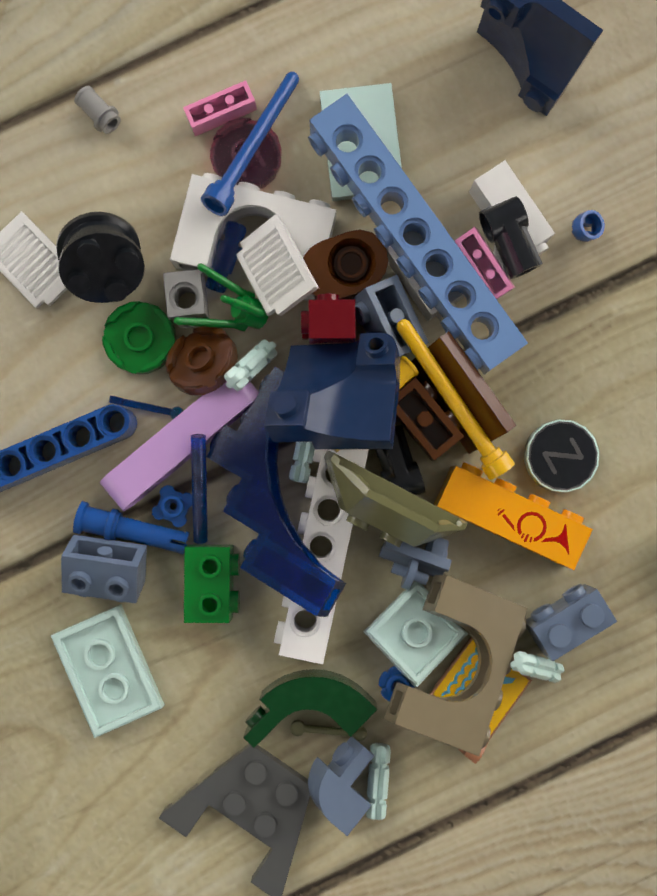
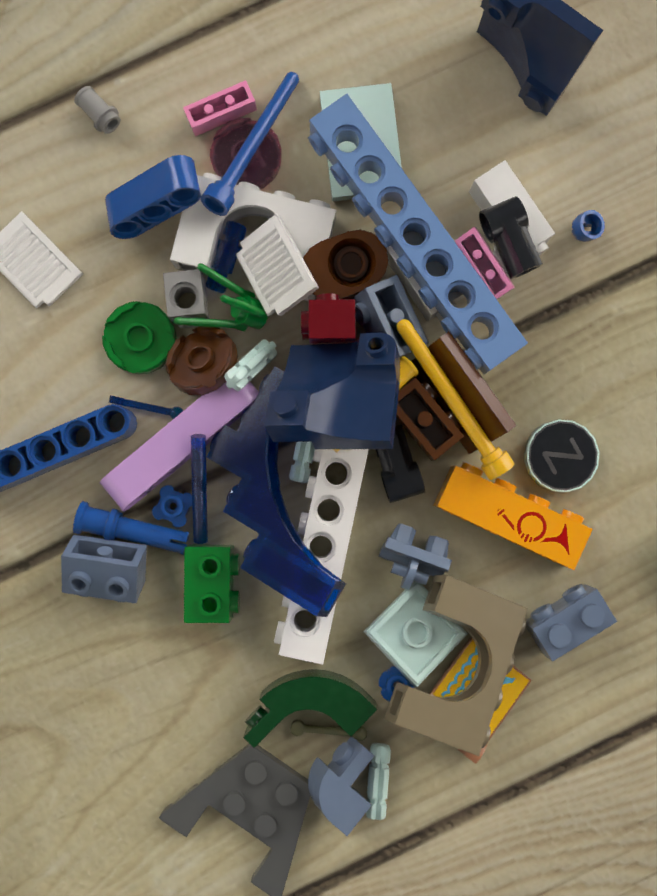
light aqua tile [51,604,165,738] -> none
black wheel [56,212,145,303] -> none
olive wedge [324,450,468,548] -> none
light aqua axle [510,651,564,683] -> none
none -> blue beam [105,155,201,239]

